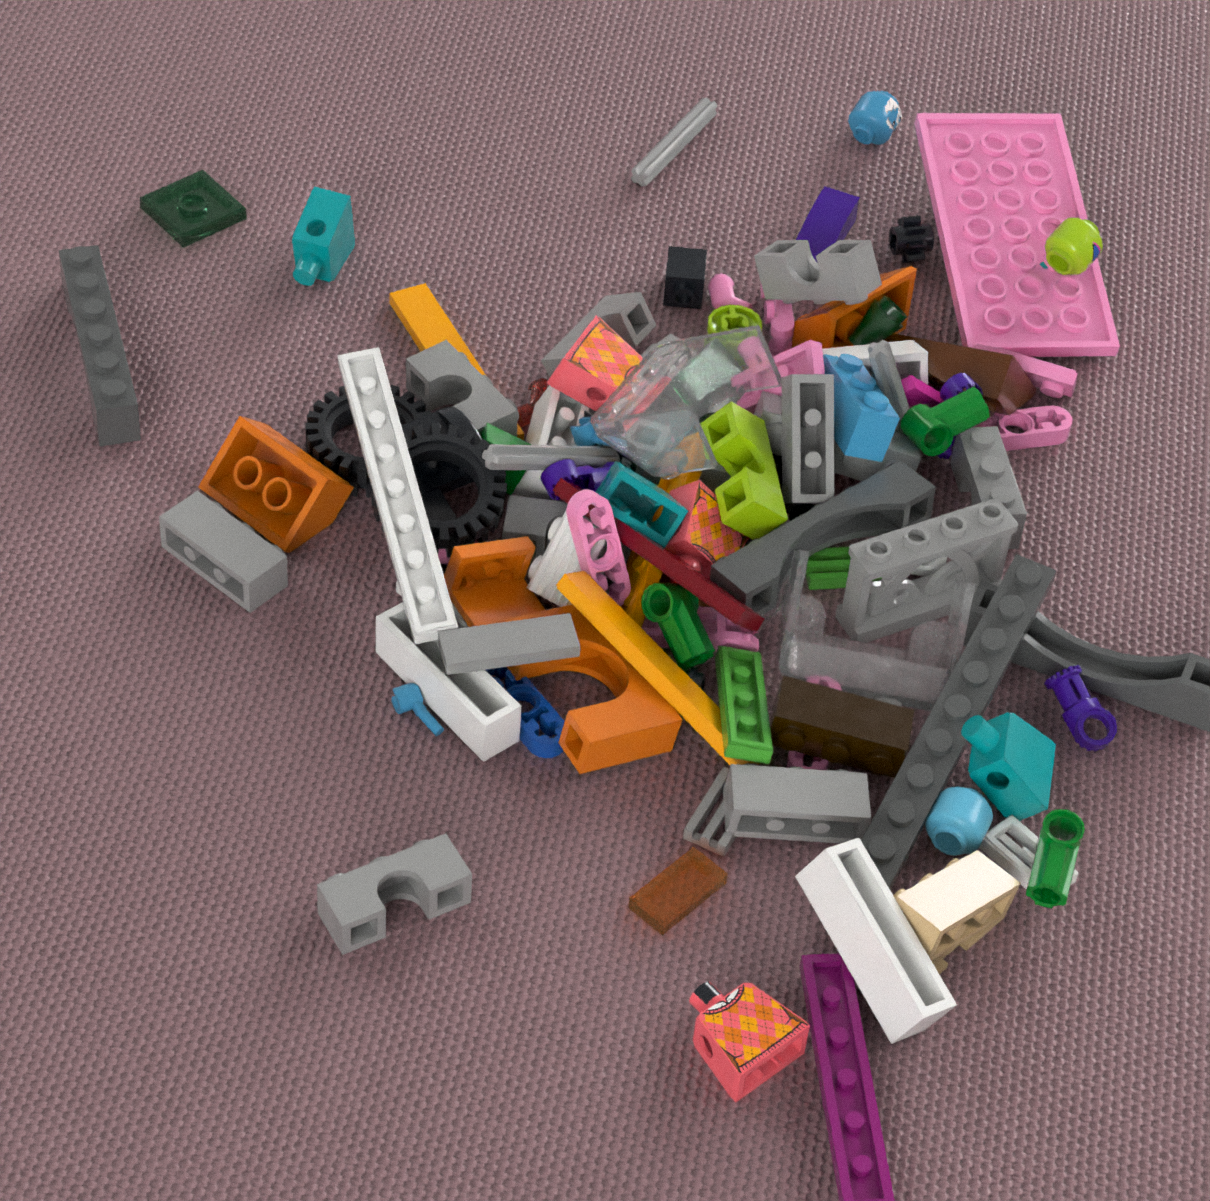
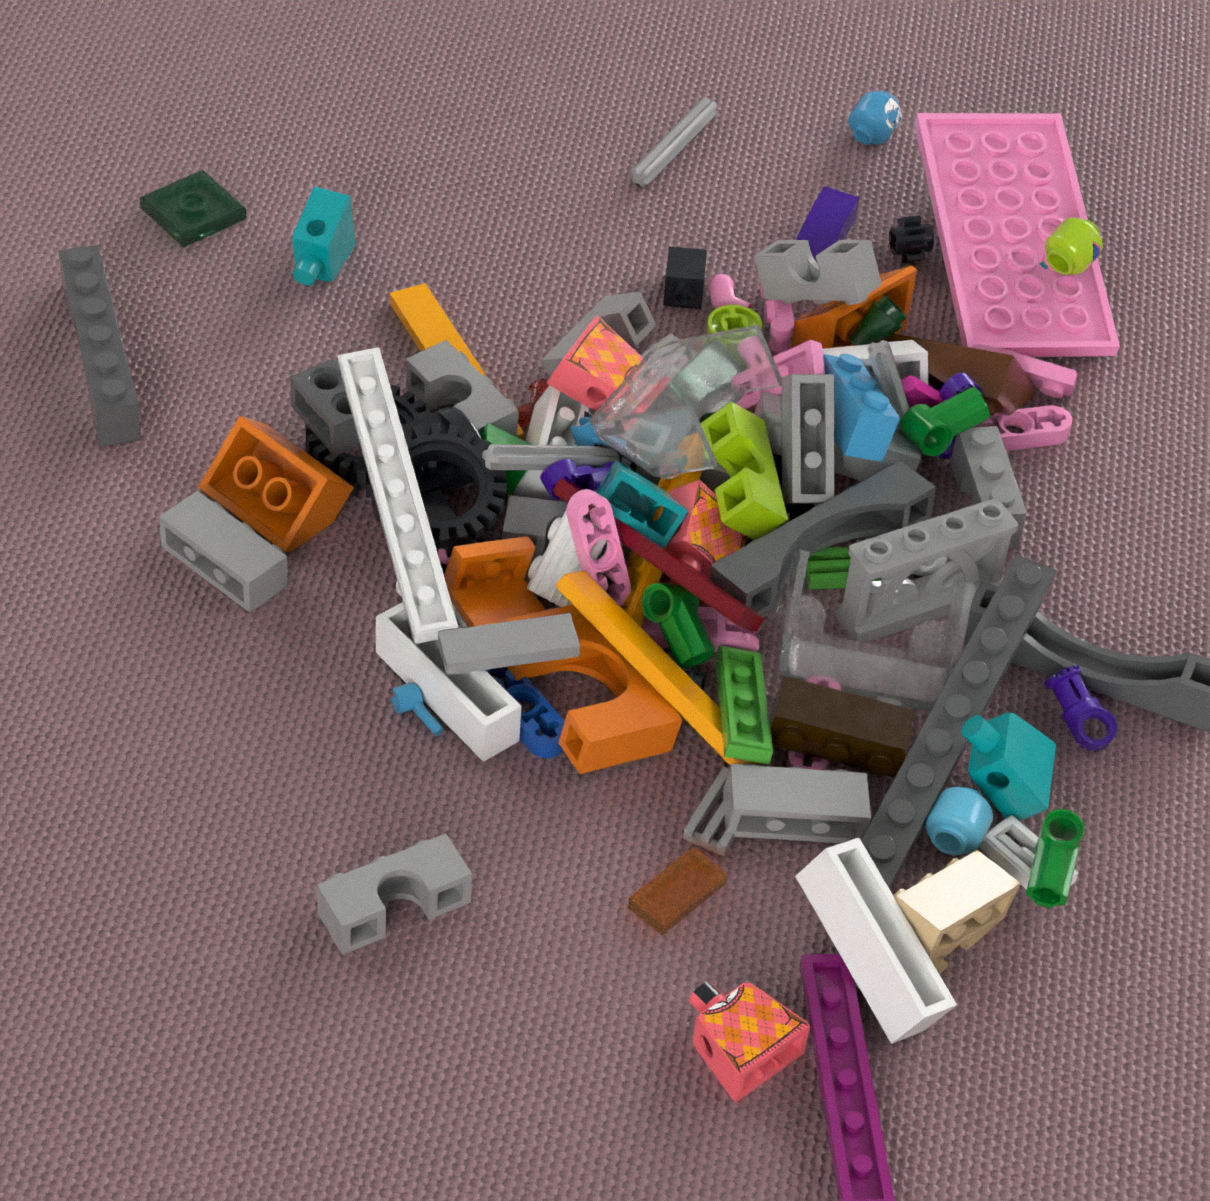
none -> dark grey brick [290,359,360,456]

